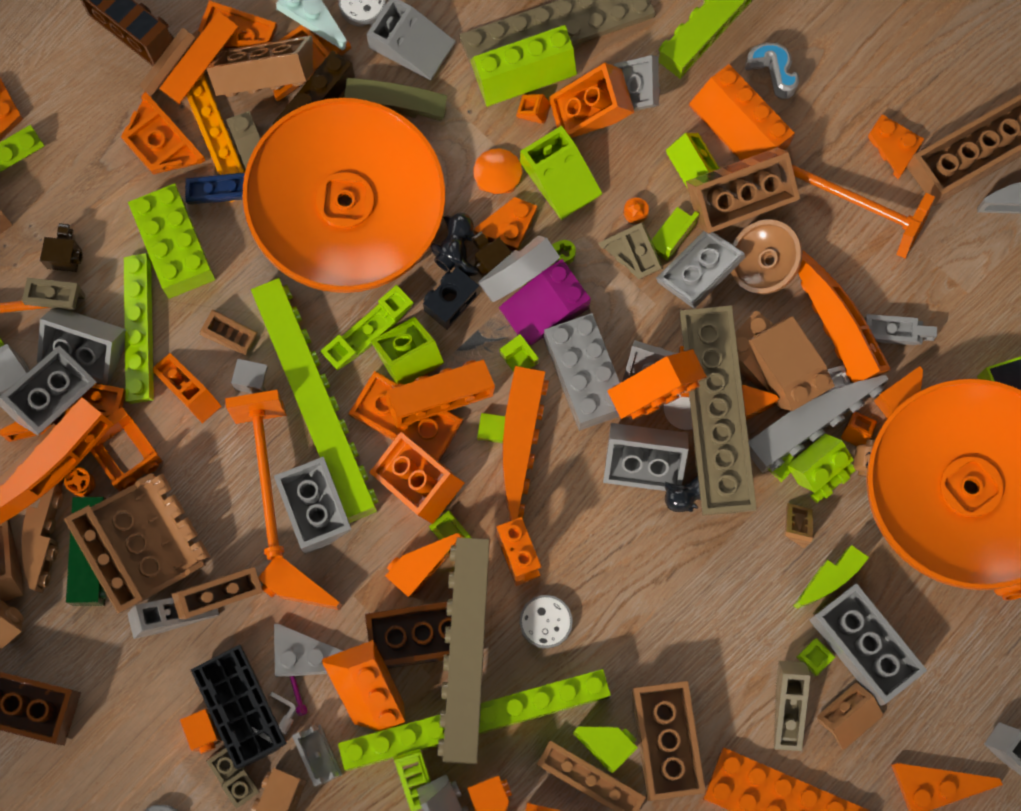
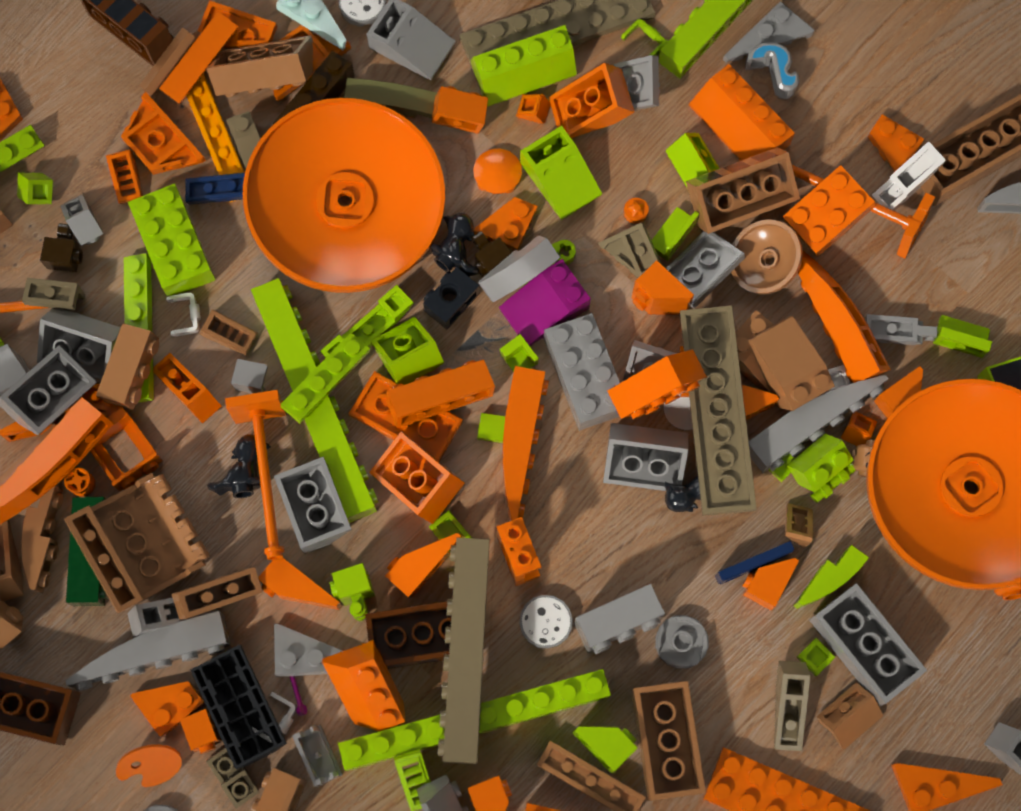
none -> lime panel [17,172,53,204]
none -> light grey slope [60,194,103,246]
none -> light grey slope [65,611,231,691]
none -> medium nougat brick [96,323,160,410]
none -> orange slope [106,149,143,204]
none -> orange piece [116,744,182,787]
none -> orange wing [130,681,206,738]
none -> white piece [166,293,201,337]
none -> black animal [207,434,271,498]
none -> lime plate [281,333,370,424]
none -> lime brick [329,563,375,621]
none -> orange brick [431,86,488,134]
none -> light grey brick [574,584,665,655]
none -> lime piece [621,19,665,56]
none -> orange slope [631,260,694,315]
none -> light grey tile [655,615,709,669]
none -> dark blue tile [715,541,794,585]
none -> light grey wing [723,2,815,63]
none -> orange slope [742,558,799,610]
none -> orange brick [782,165,876,257]
none -> white slope [872,142,946,211]
none -> lime panel [933,315,992,358]

